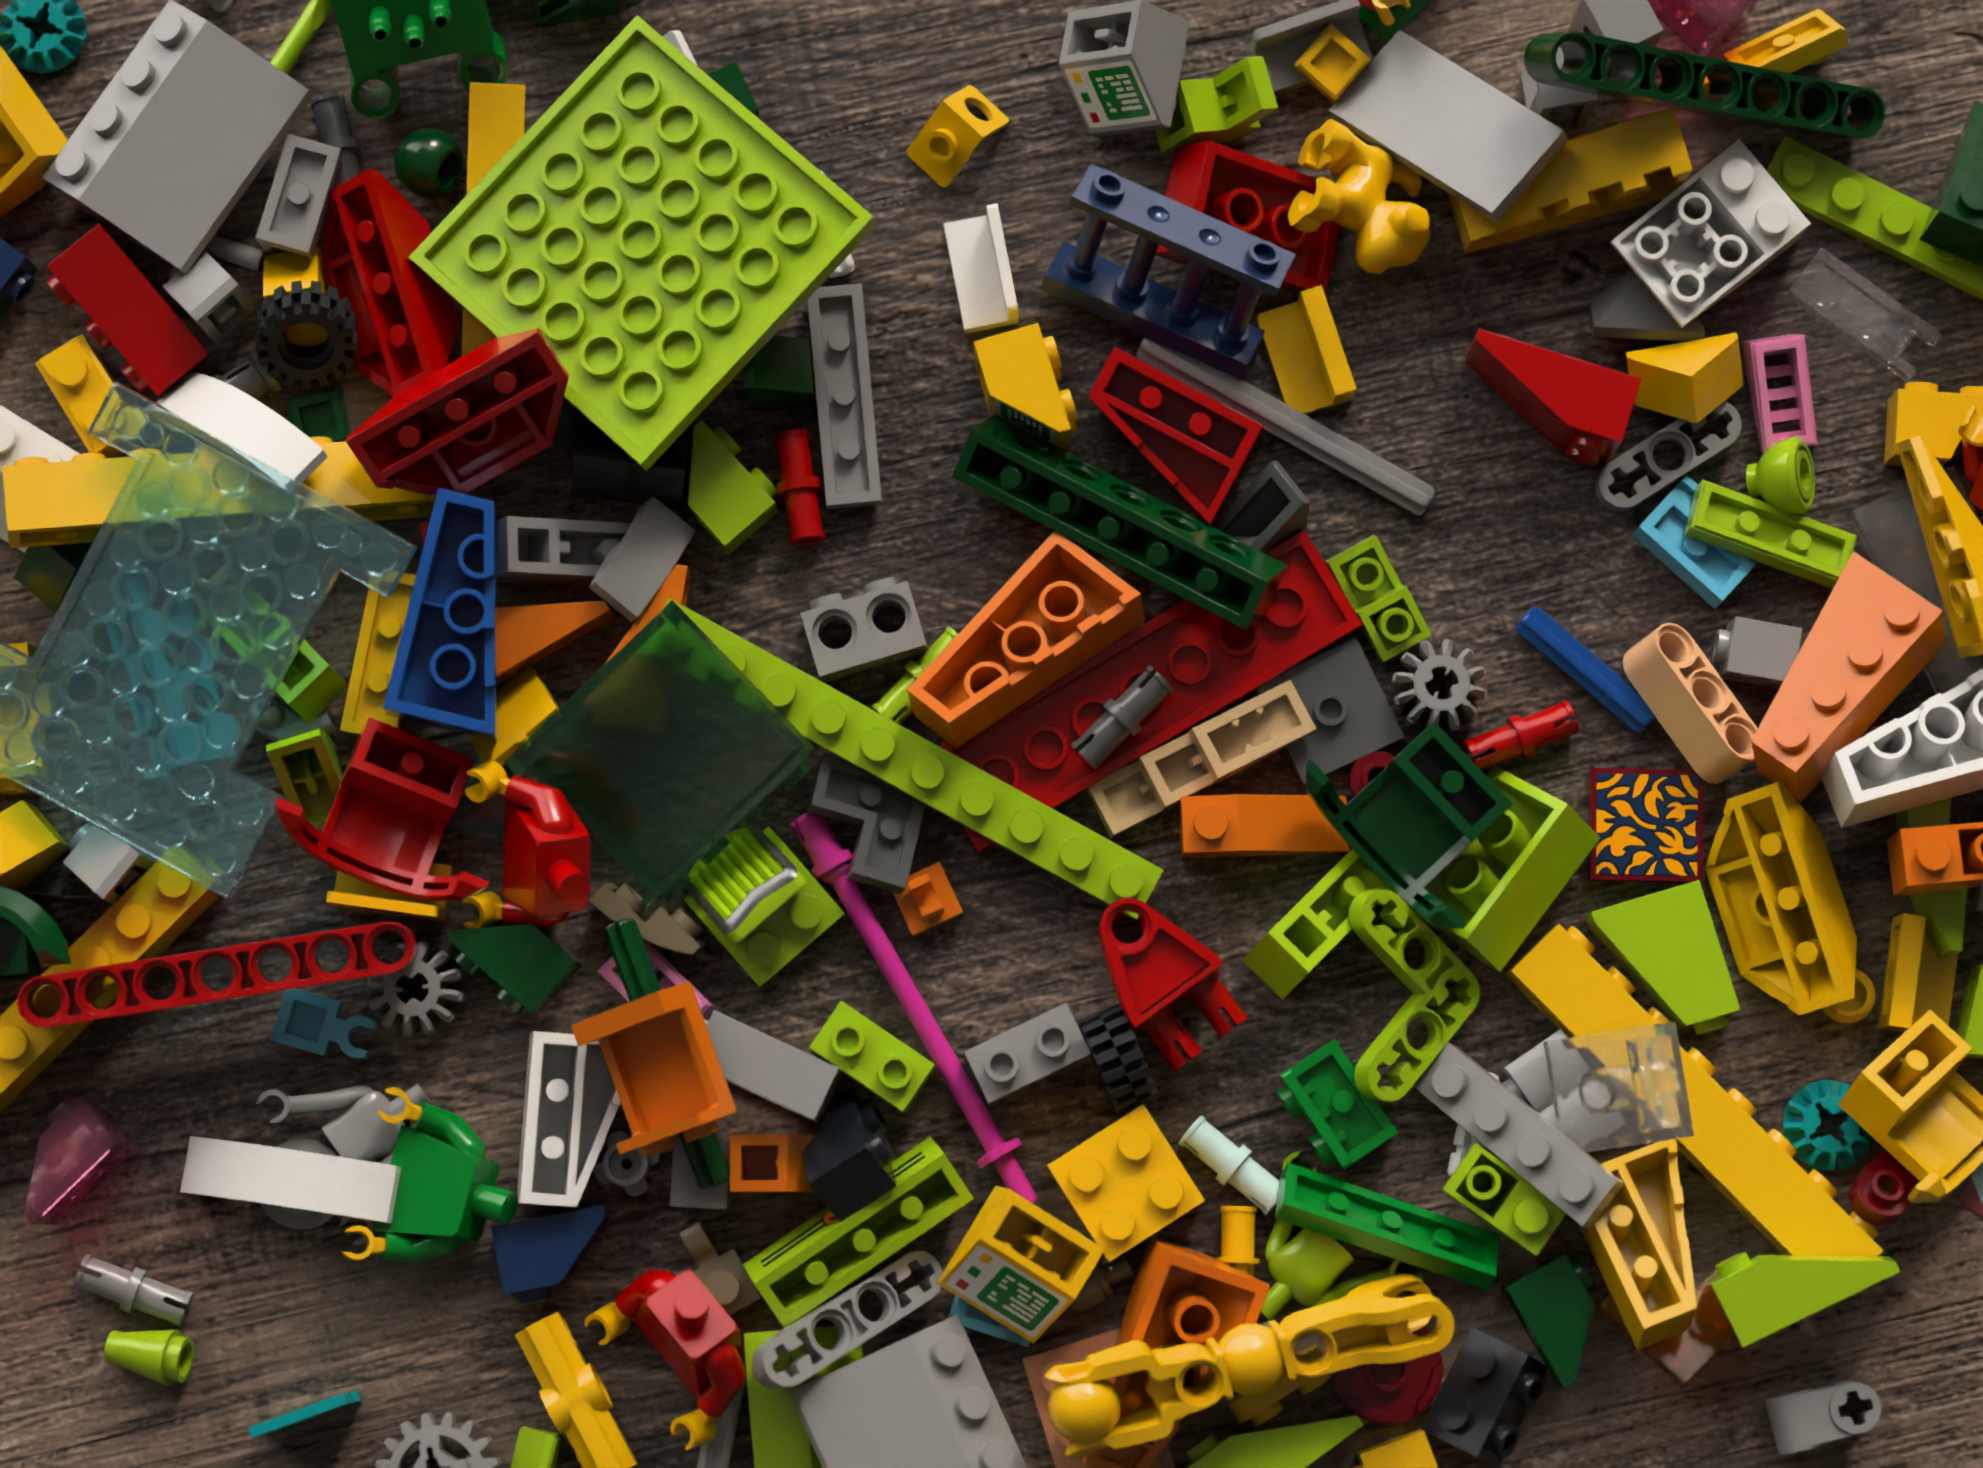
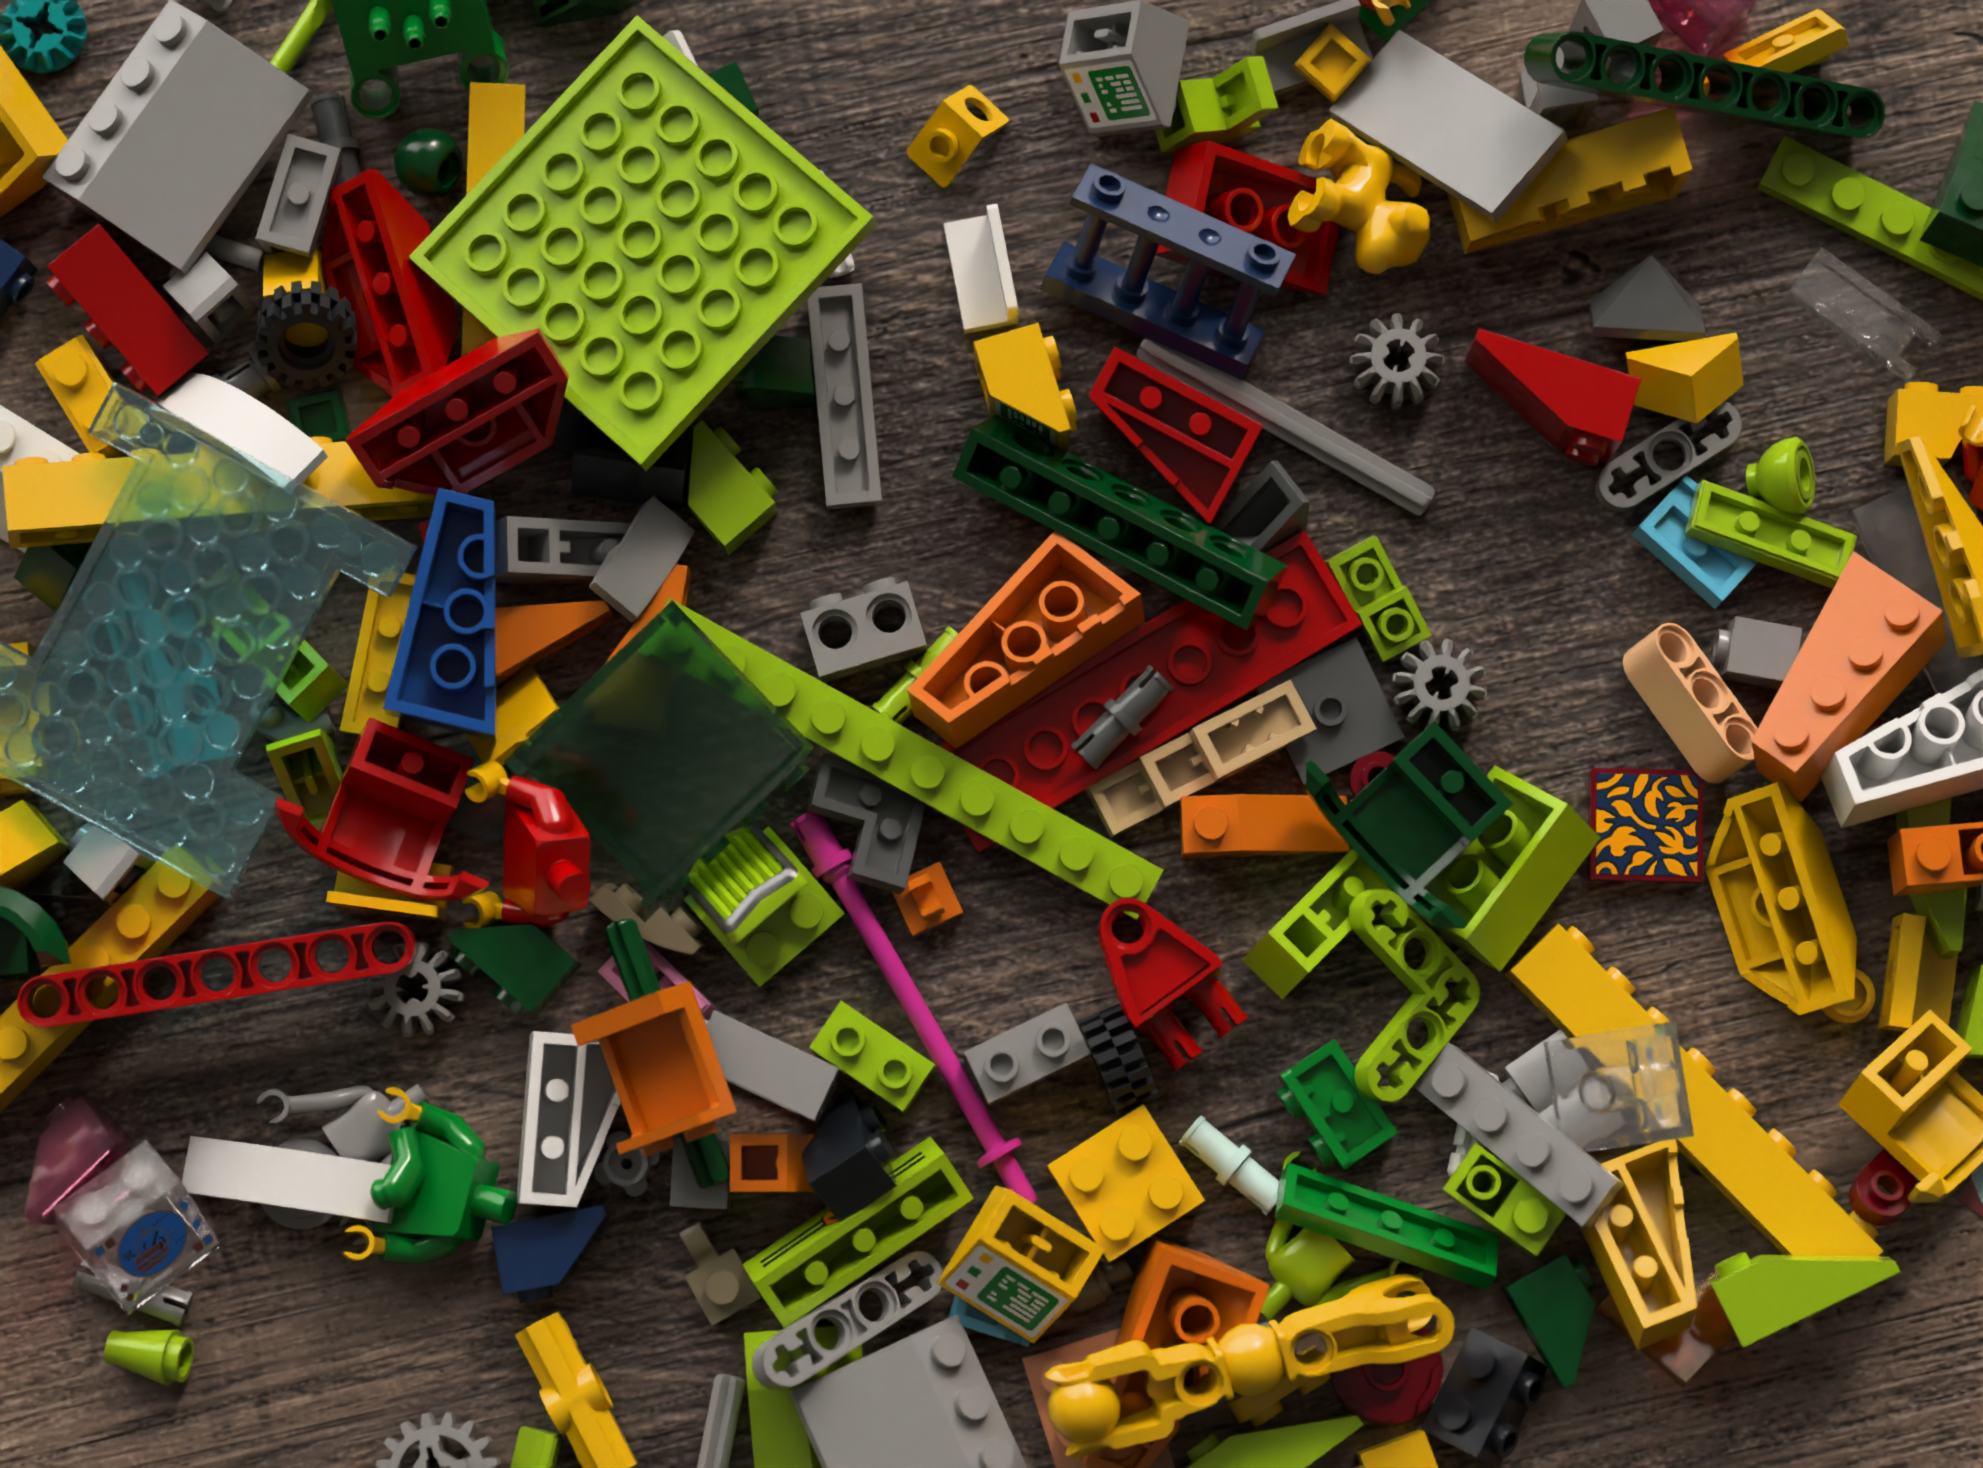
teal piece [248,1390,362,1439] -> none
medium azure plate [270,988,379,1059] -> none
red torso [584,1268,746,1450] -> none
red pin [773,429,825,546] -> none
yellow axle [1215,1206,1260,1277] -> none
yellow panel [1257,285,1357,415] -> none
red pin [1462,700,1579,771] -> none
blue axle [1516,606,1655,734] -> none
lime slope [1584,880,1741,1035] -> none
white slope [1610,139,1811,328] -> none
bright pink slope [1742,334,1818,453] -> none
light grey piece [1764,1381,1882,1455] -> none
teal gear [1783,1079,1872,1171] -> none
none -> clear slope [52,1140,221,1315]
none -> green arm [370,1127,425,1210]
none -> light grey gear [1349,313,1444,409]

